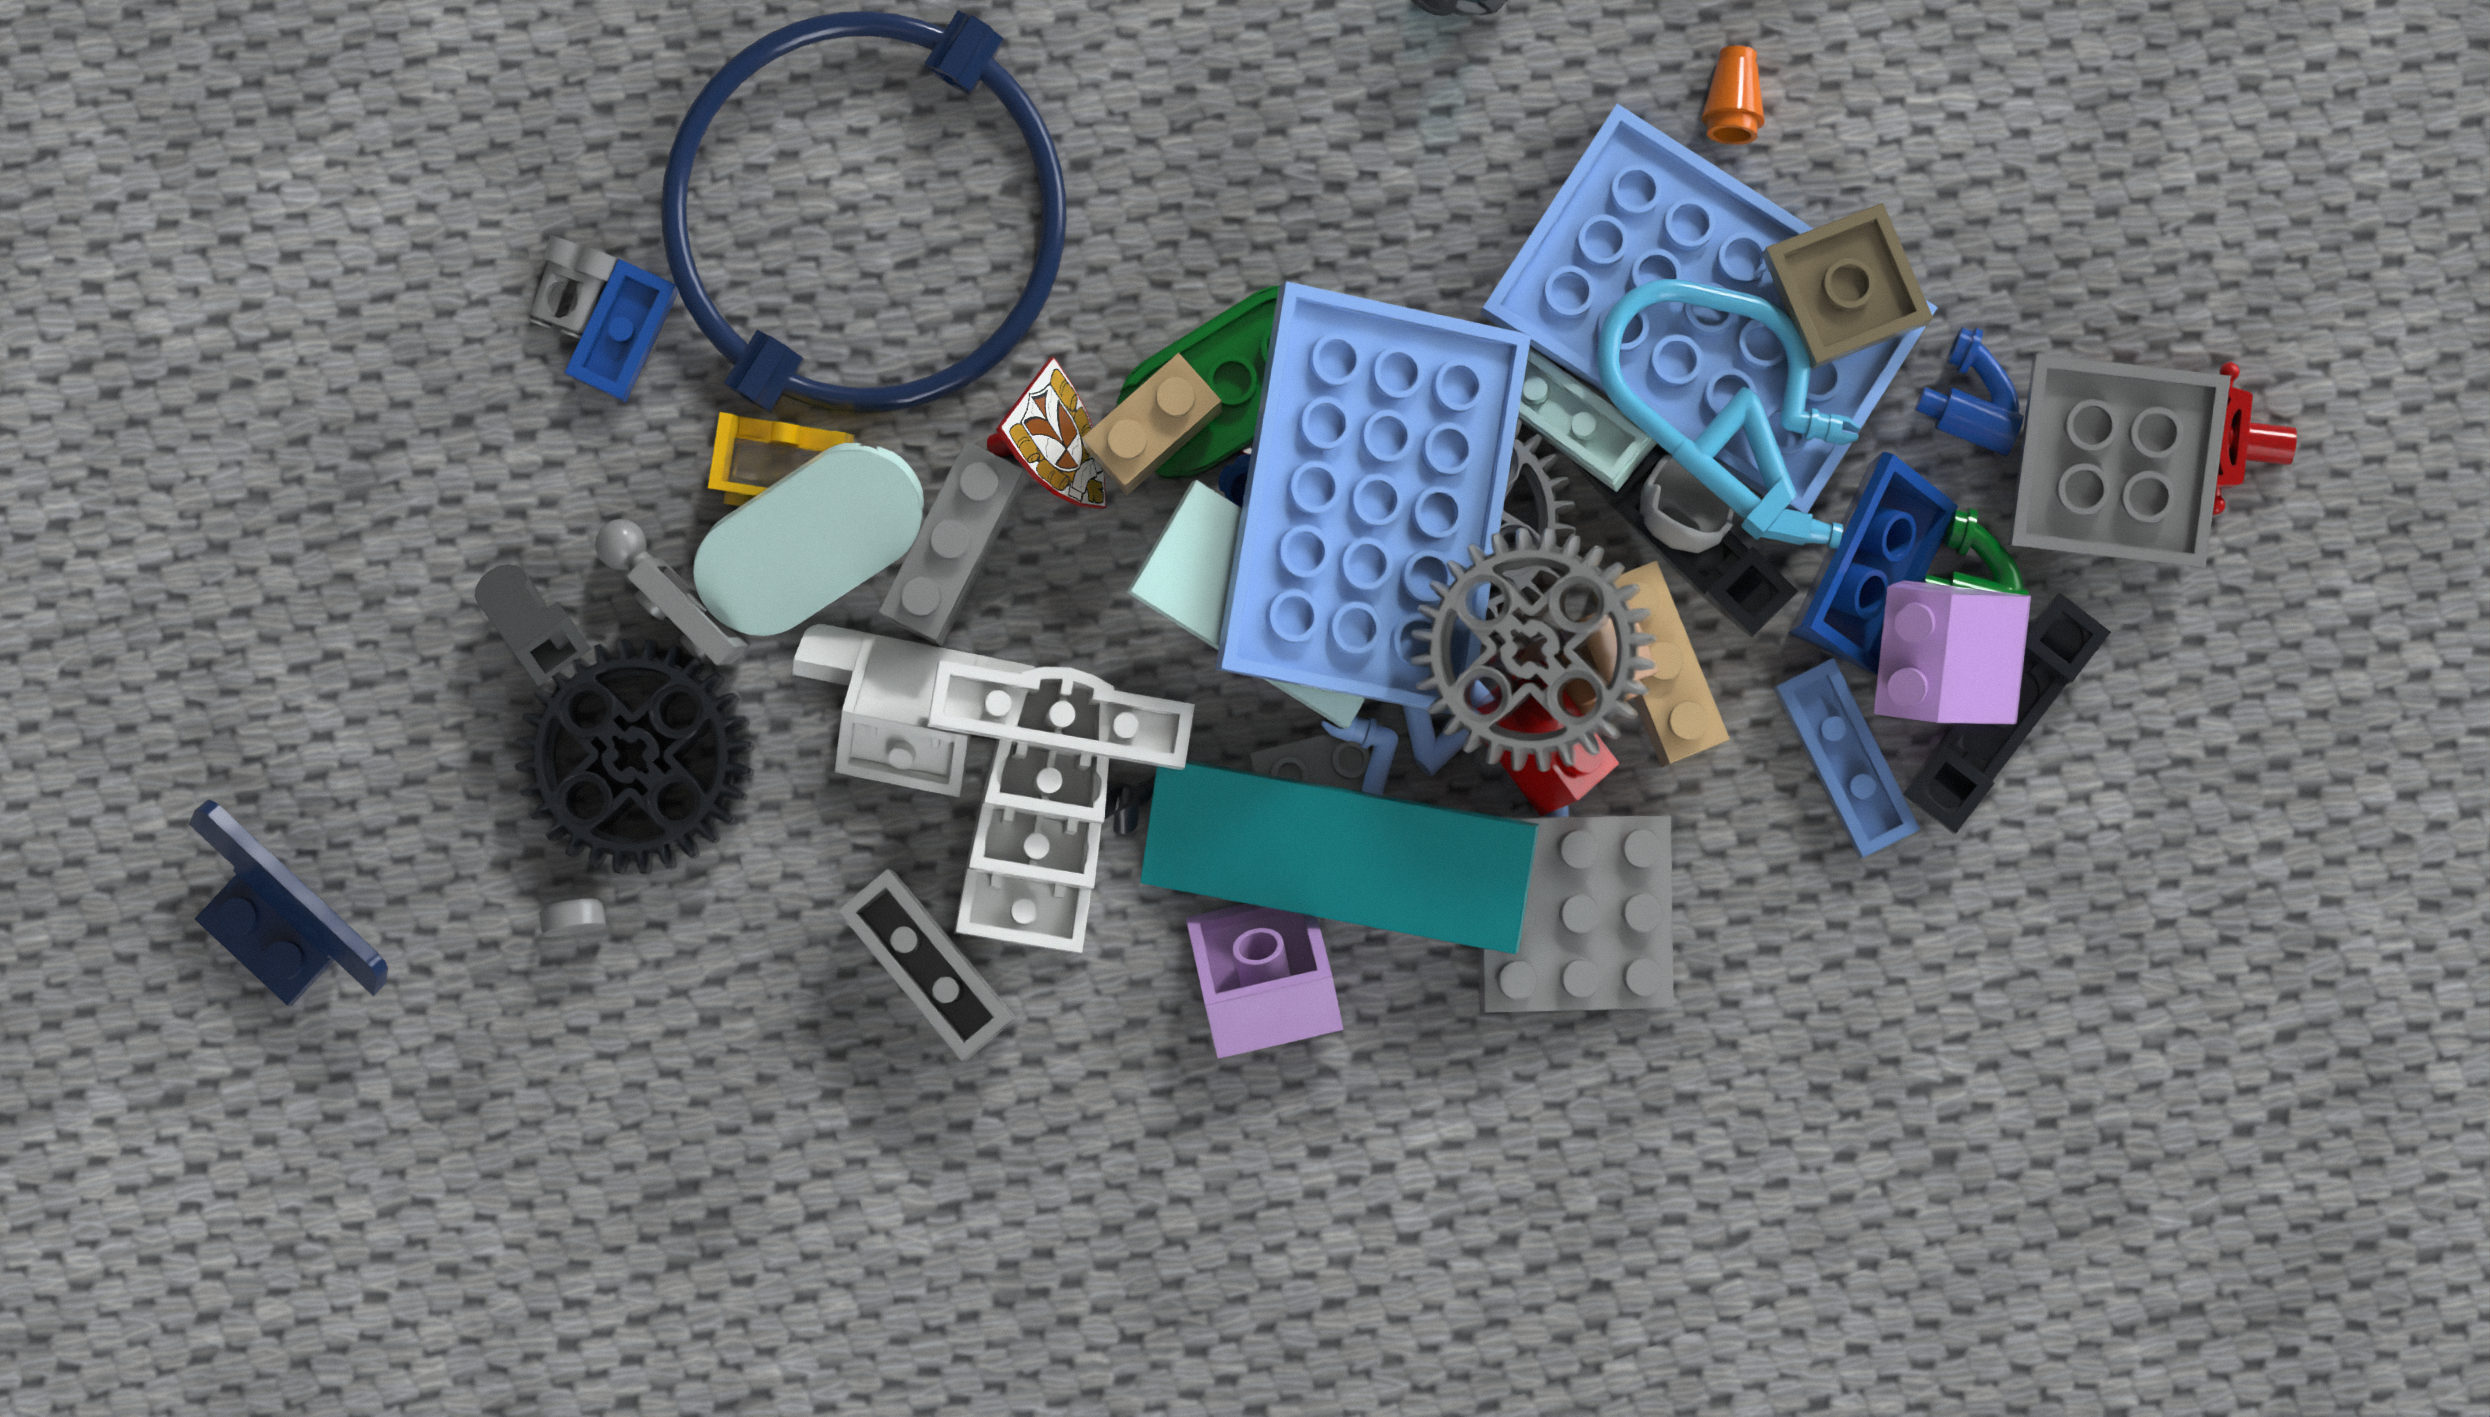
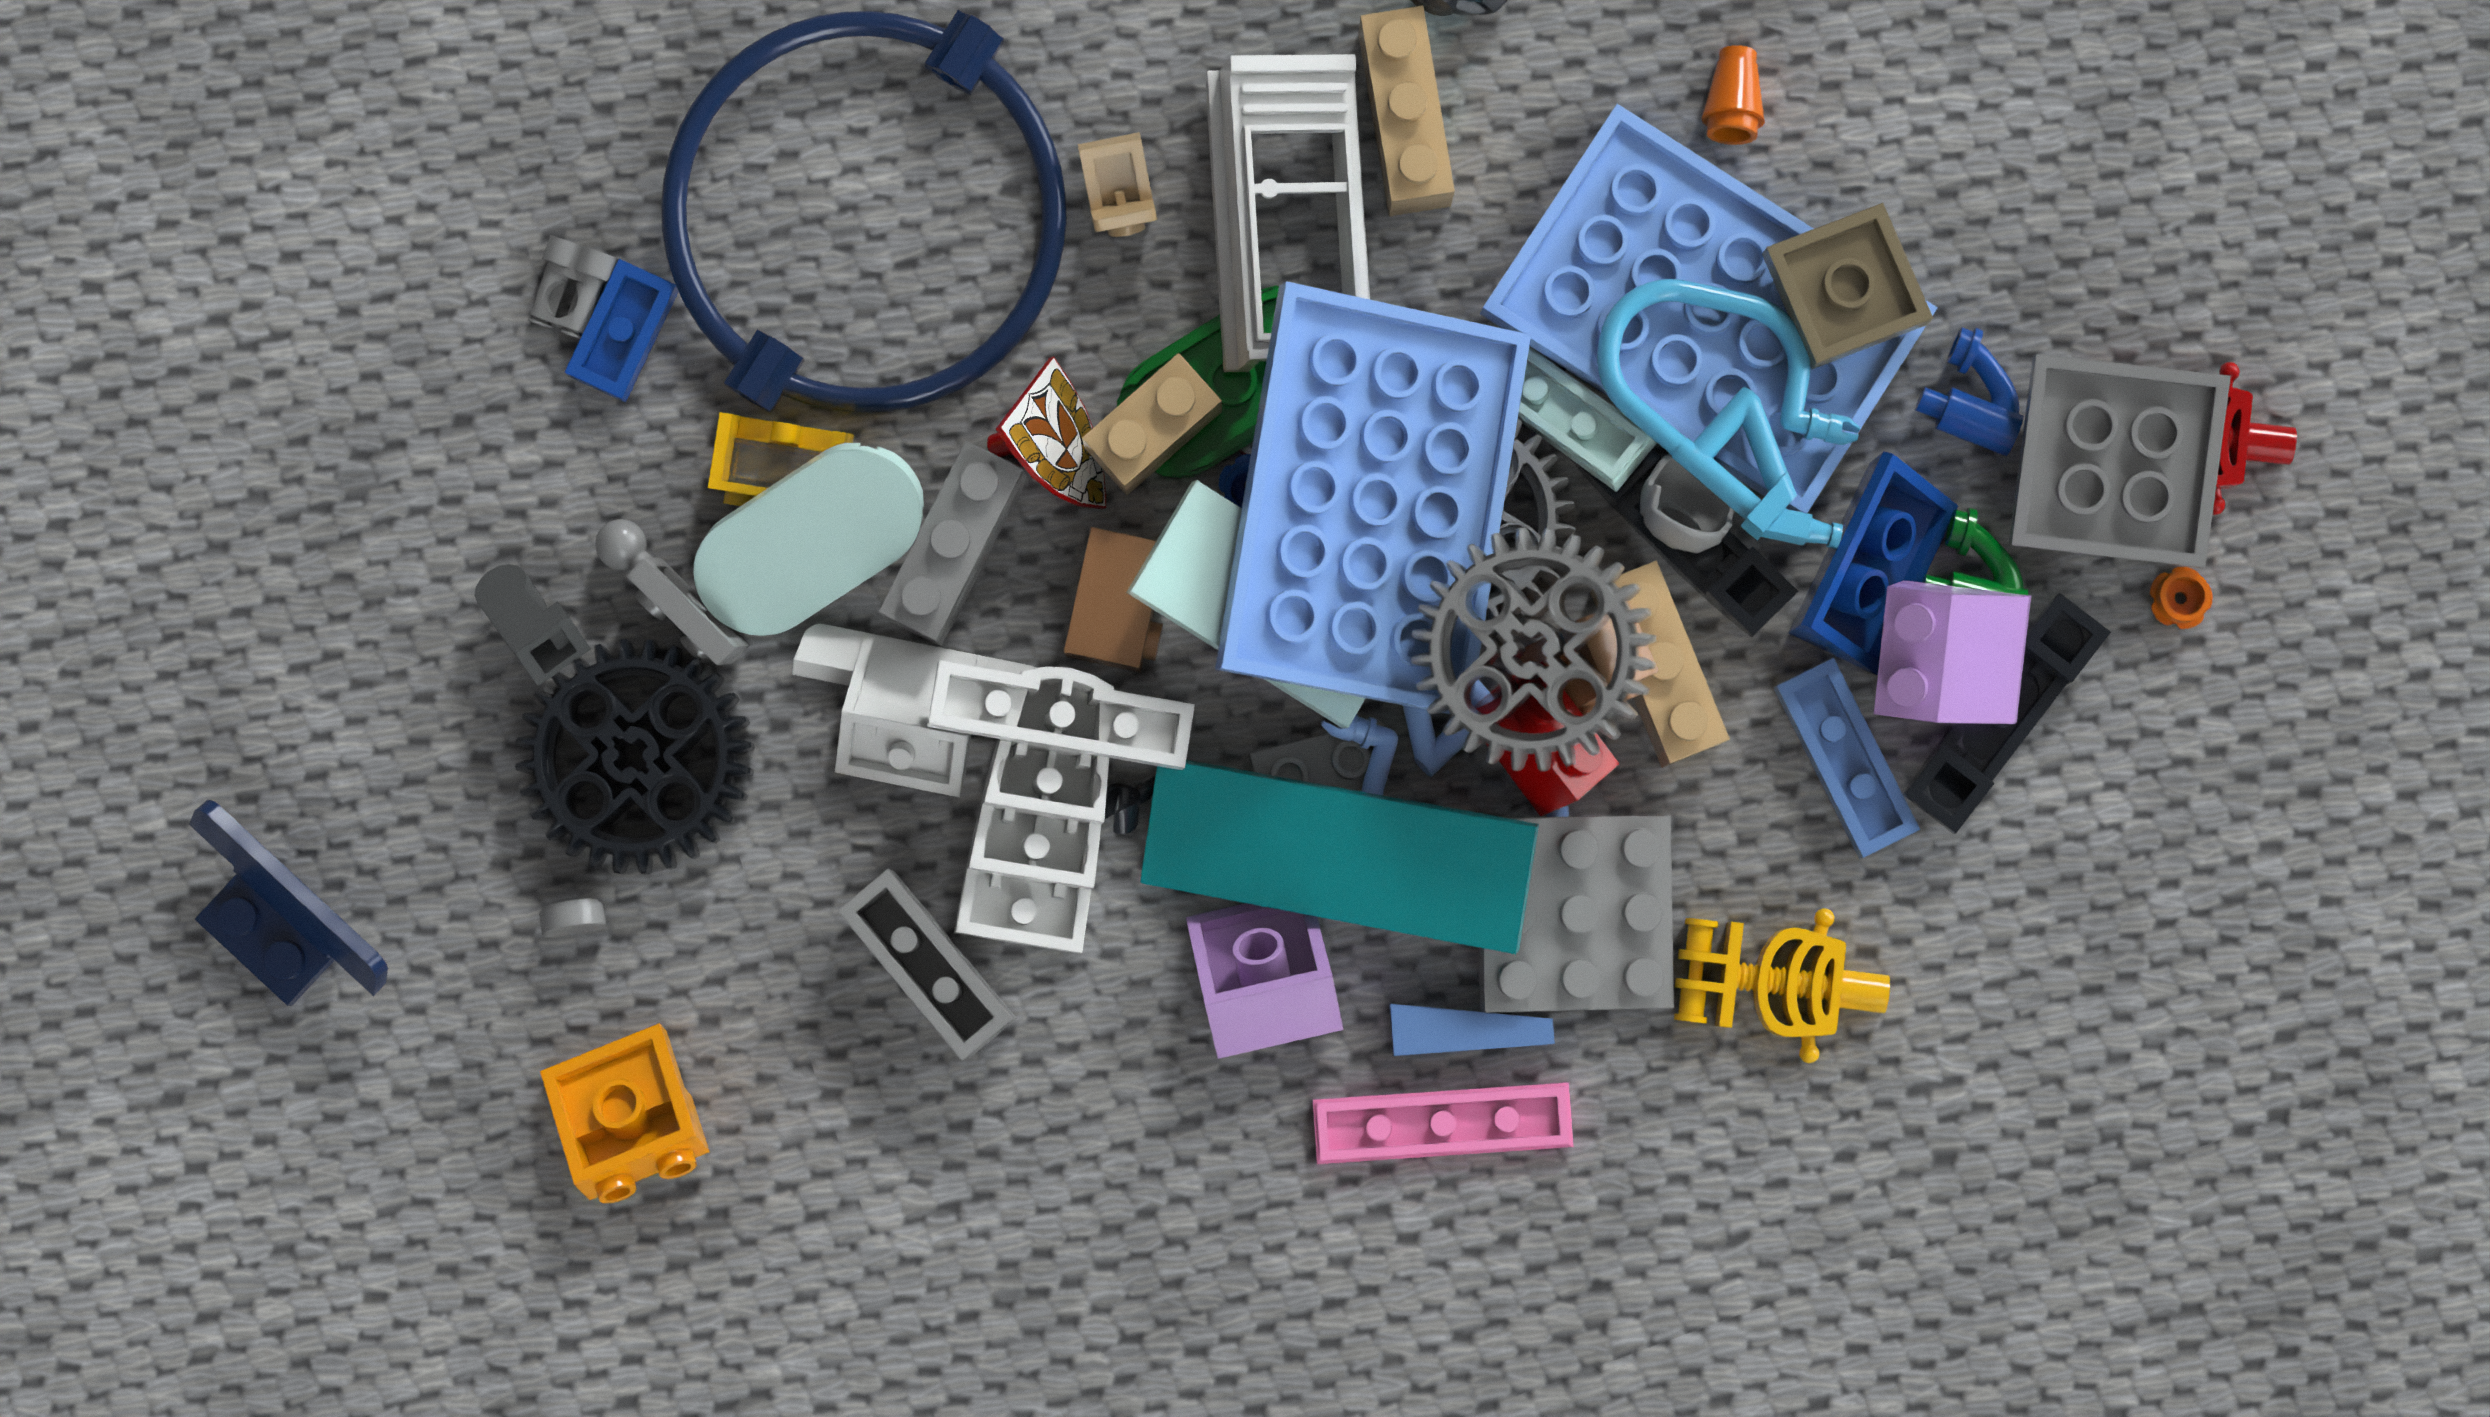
none -> light orange plate [540,1023,710,1203]
none -> medium nougat brick [1064,527,1163,673]
none -> tan bracket [1078,132,1157,237]
none -> white piece [1205,54,1370,372]
none -> bright pink tile [1312,1082,1573,1164]
none -> tan brick [1358,5,1455,217]
none -> medium blue piece [1389,1003,1555,1056]
none -> yellow torso [1674,908,1890,1063]
none -> orange plate [2149,567,2213,629]

